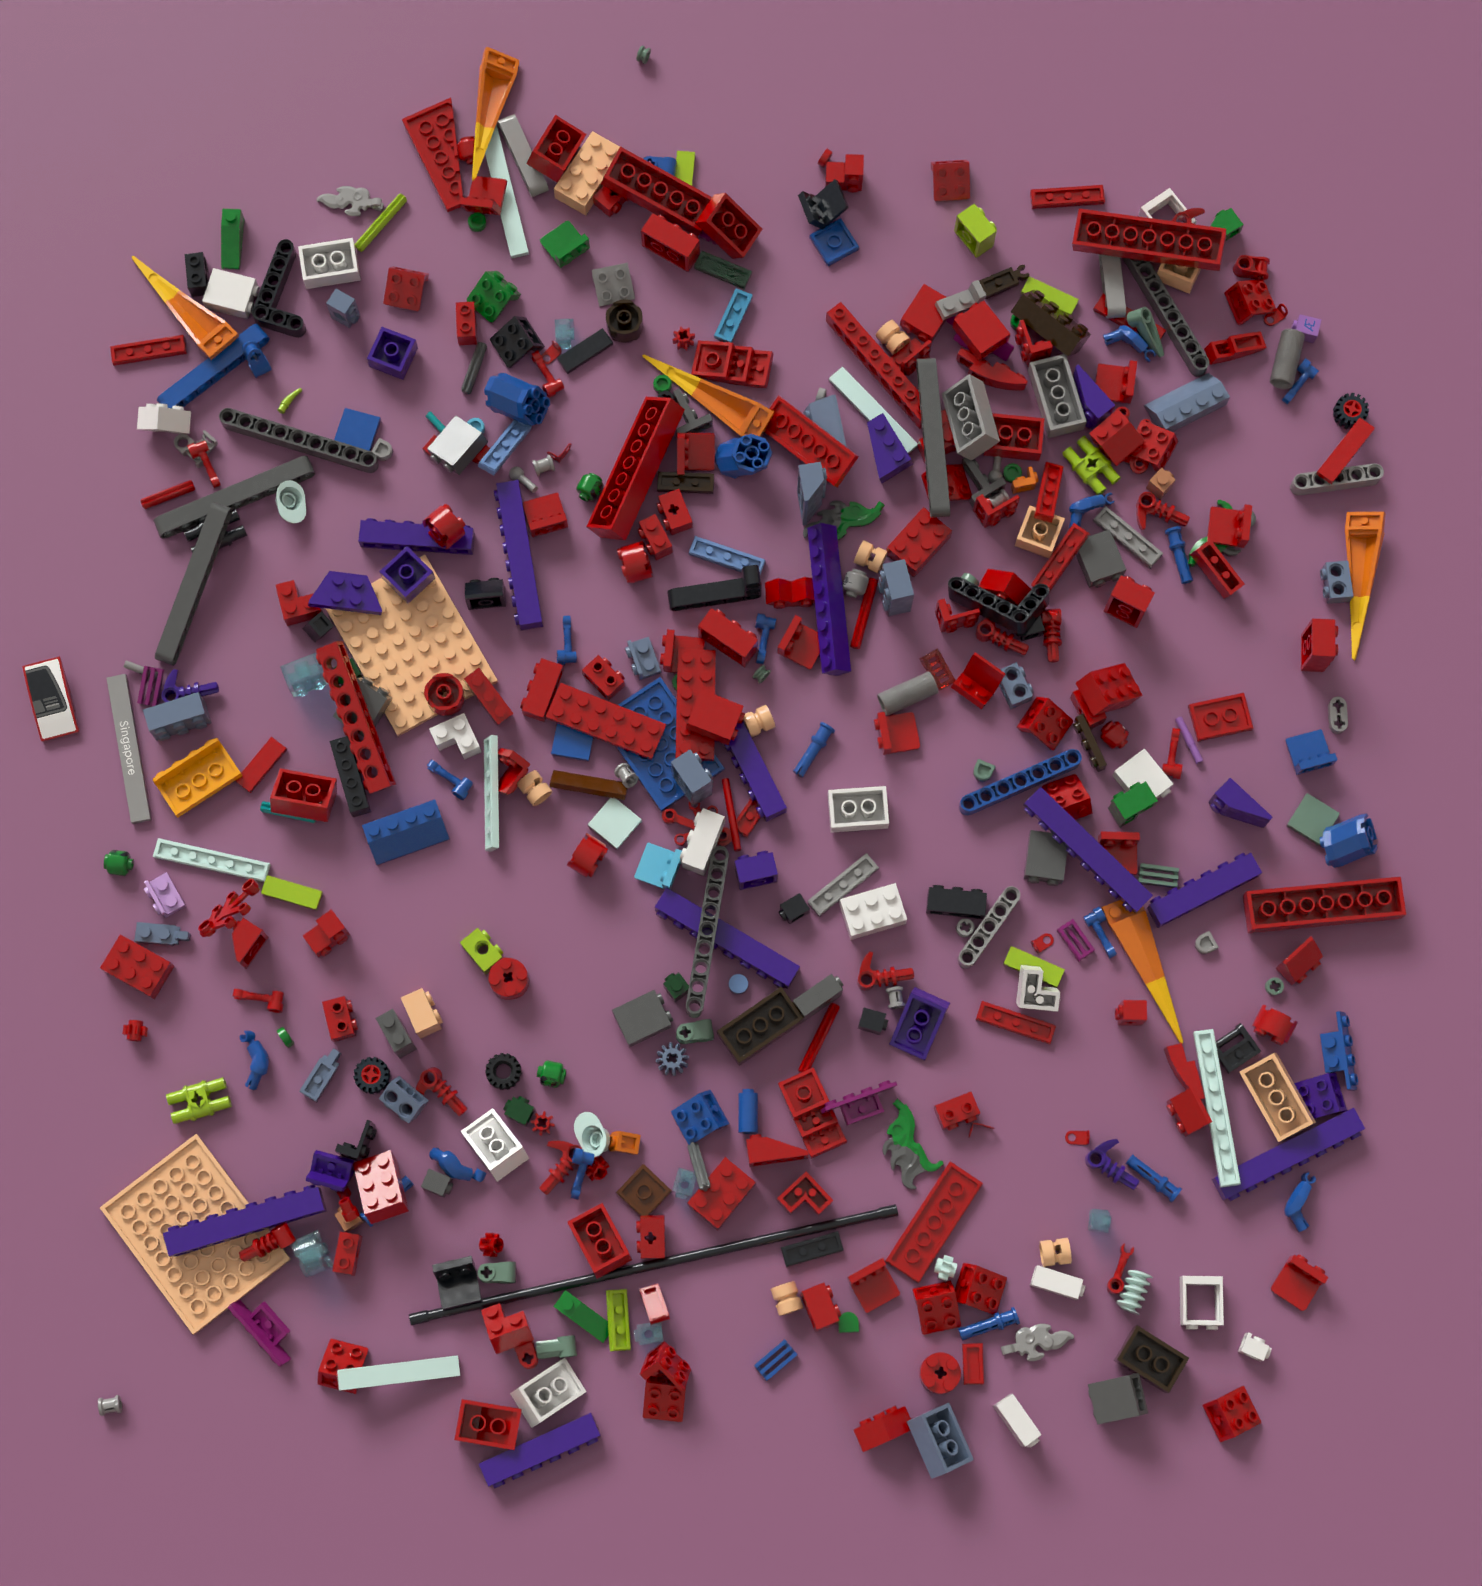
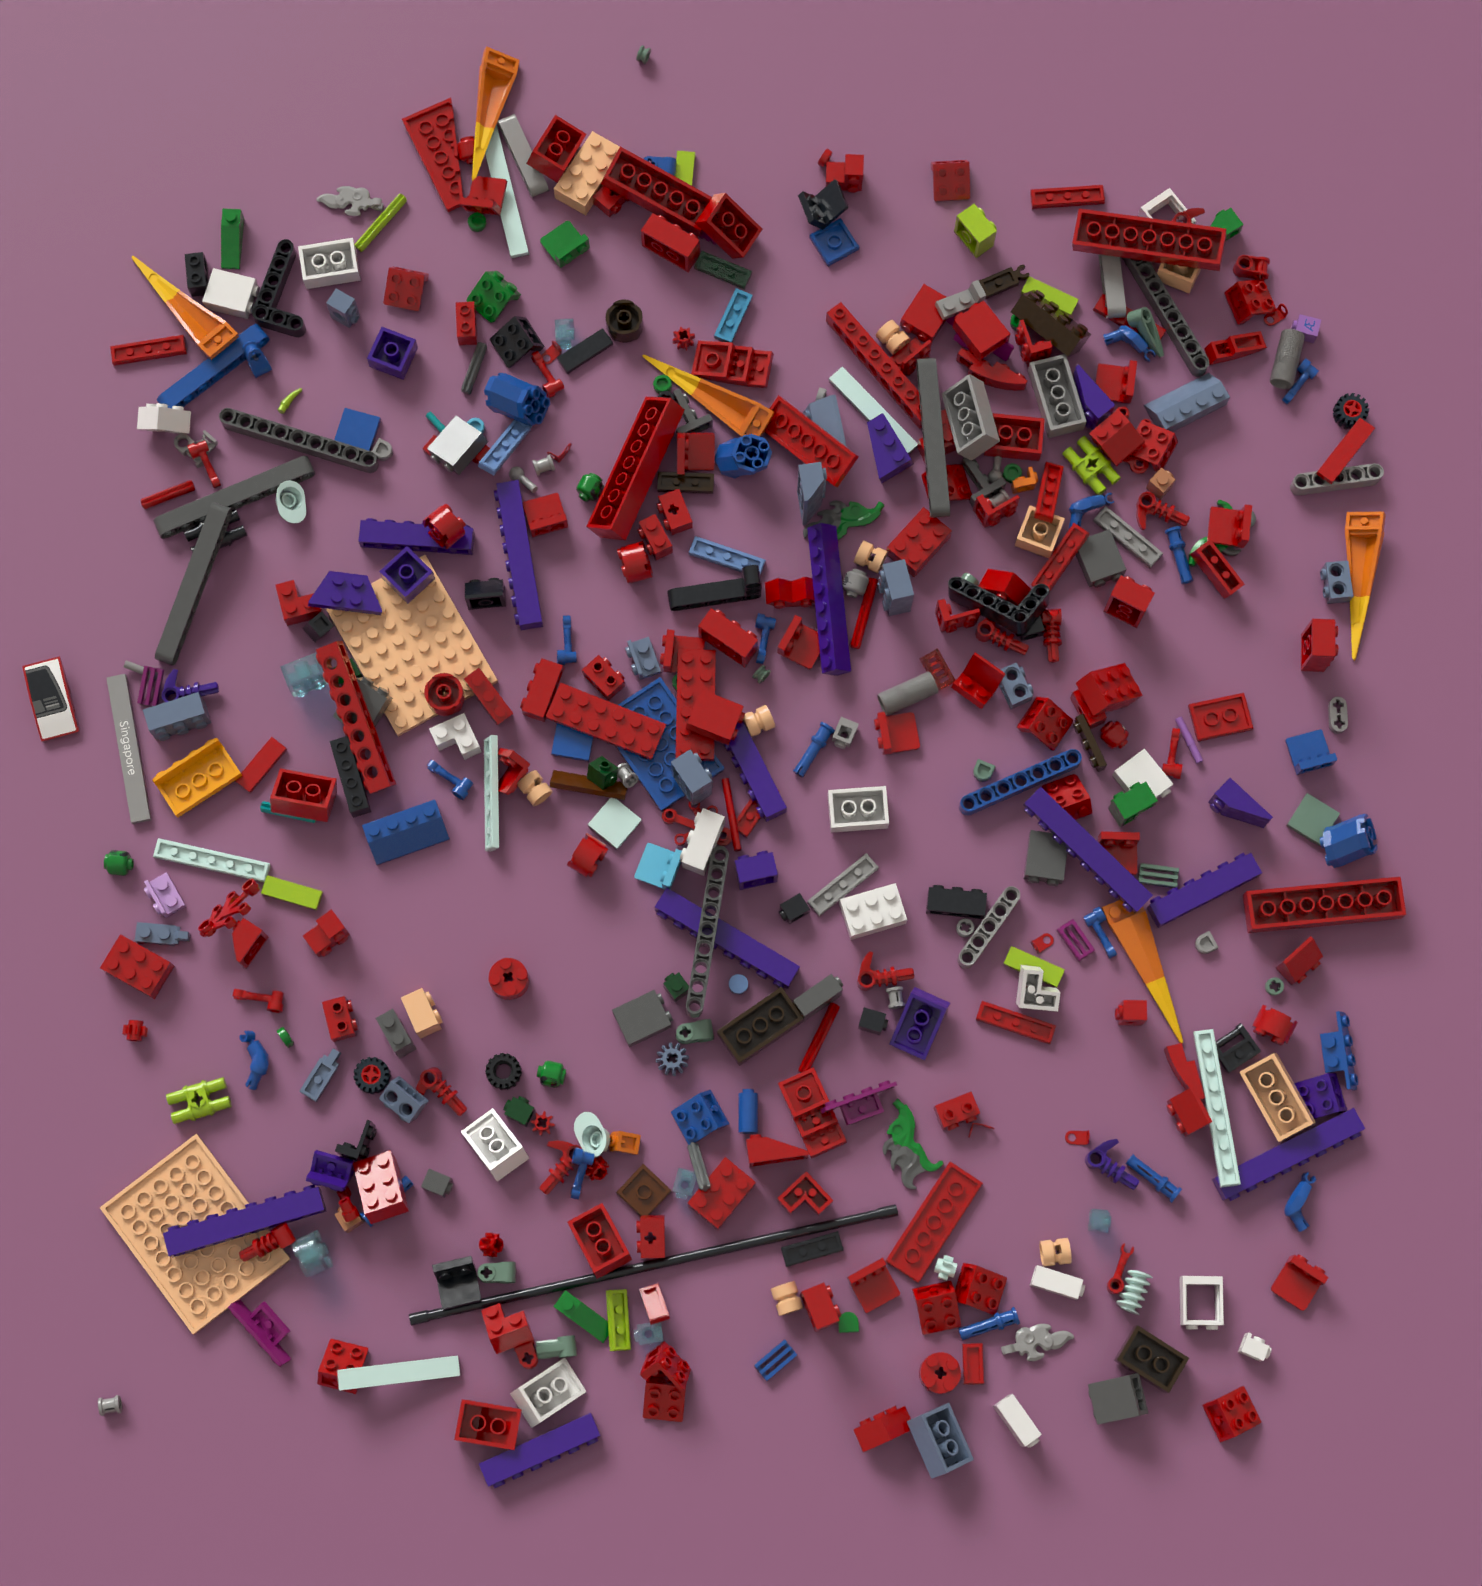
red brick [332,1231,363,1276] -> none
blue arm [429,1147,487,1182] -> none
lime brick [460,928,503,975] -> none
light grey hinge [592,262,635,307] -> none
none -> dark green brick [587,756,618,790]
none -> light grey brick [832,717,859,749]

